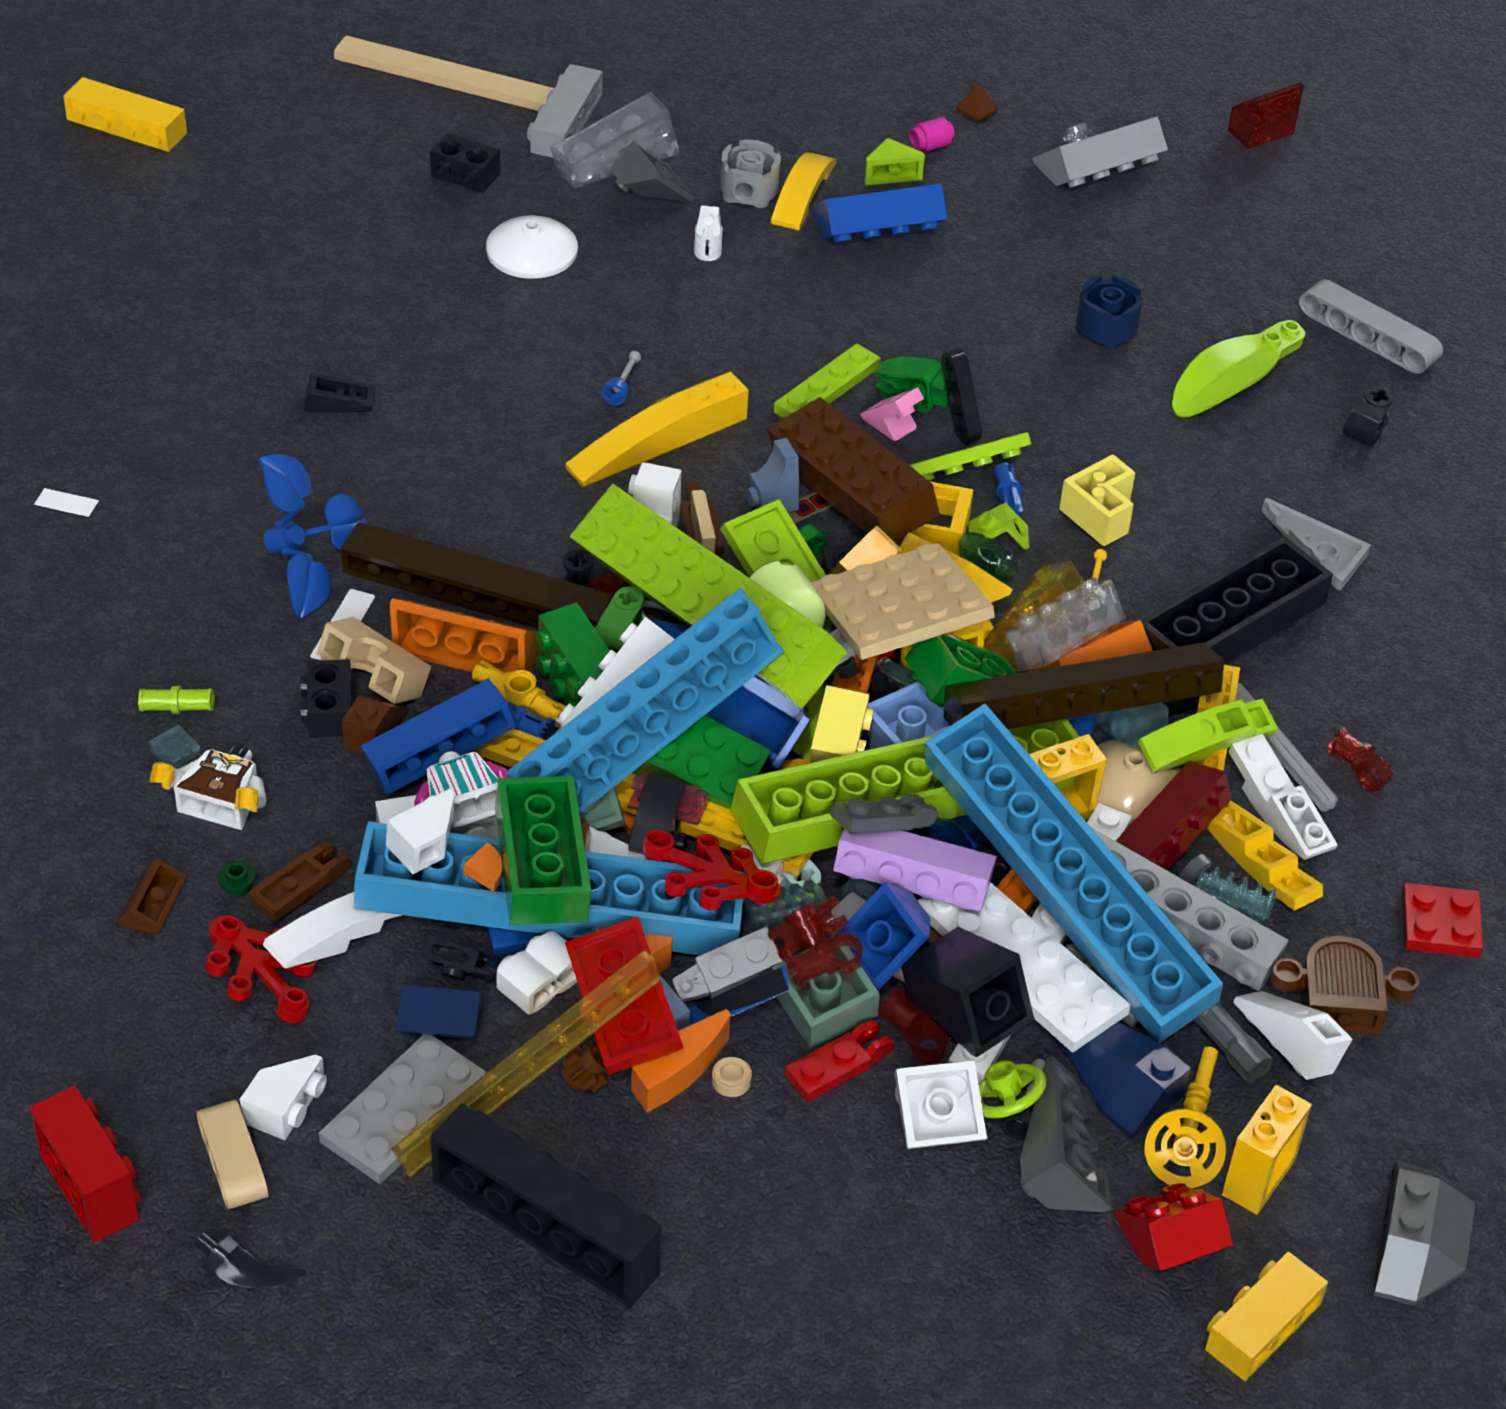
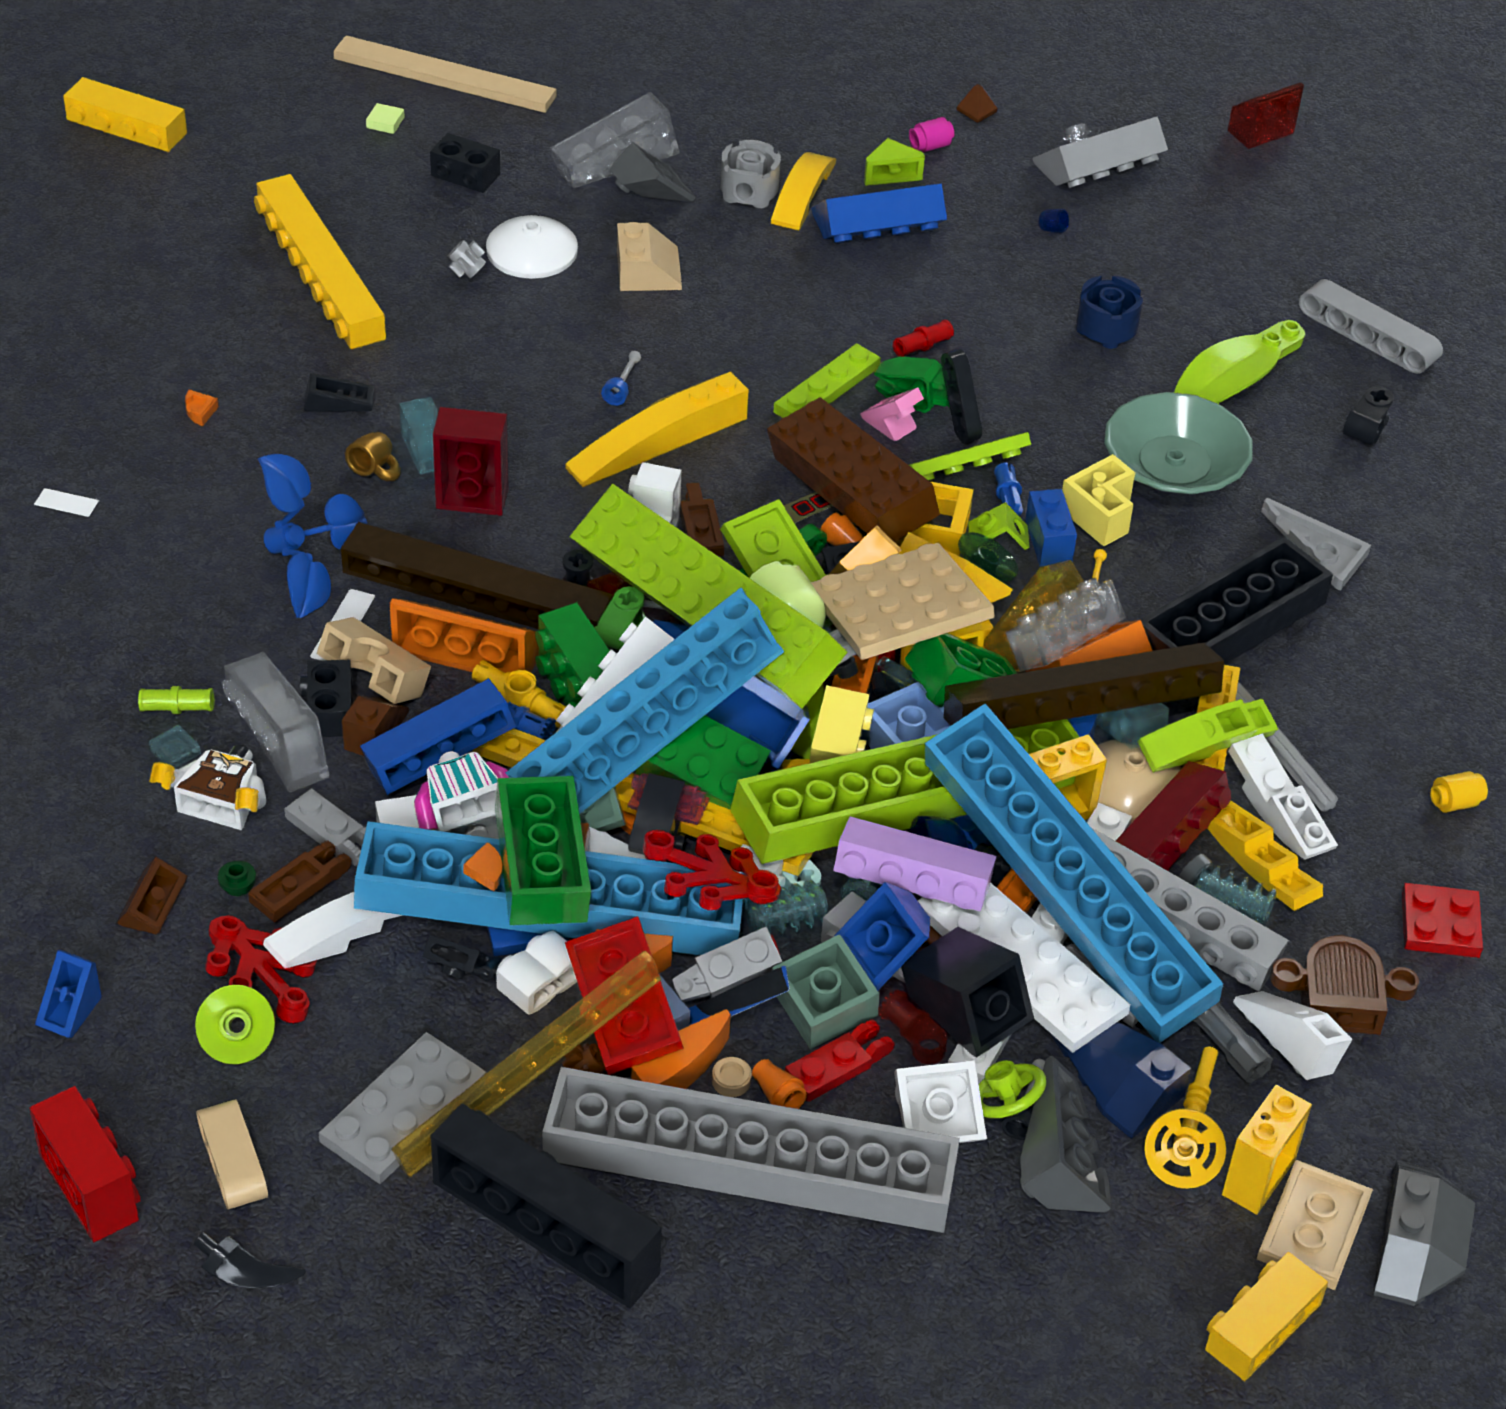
white slope [239,1054,327,1140] -> none
white slope [386,789,455,874] -> none
dark blue panel [396,984,483,1039] -> none
light grey brick [527,64,603,160] -> none
tan tile [690,490,716,554] -> none
white hinge [694,206,723,261] -> none
sand blue arch [746,438,799,512] -> none
clear red pin [767,896,849,959] -> none
clear red connector [785,933,863,989] -> none
dark grey hinge [830,794,938,833] -> none
red slope [1114,1183,1233,1271] -> none
clear red connector [1327,727,1394,792] -> none
none -> blue slope [35,950,102,1038]
none -> orange tile [185,389,219,426]
none -> lime dish [195,985,275,1064]
none -> clear wedge [222,652,330,793]
none -> yellow brick [254,174,386,349]
none -> light grey hinge [284,788,366,866]
none -> pearl gold piece [345,432,401,481]
none -> yellowish green tile [366,103,405,134]
none -> clear light blue brick [399,396,438,474]
none -> dark red brick [433,407,509,516]
none -> light grey gear [448,240,486,278]
none -> light grey brick [542,1067,960,1233]
none -> tan slope [617,222,682,291]
none -> orange cone [752,1059,807,1109]
none -> orange cone [821,512,864,546]
none -> red pin [893,319,954,357]
none -> blue brick [1025,489,1077,566]
none -> clear blue piece [1038,208,1069,233]
none -> sand green dish [1104,392,1253,495]
none -> tan tile [1256,1160,1373,1290]
none -> yellow brick [1430,771,1488,813]

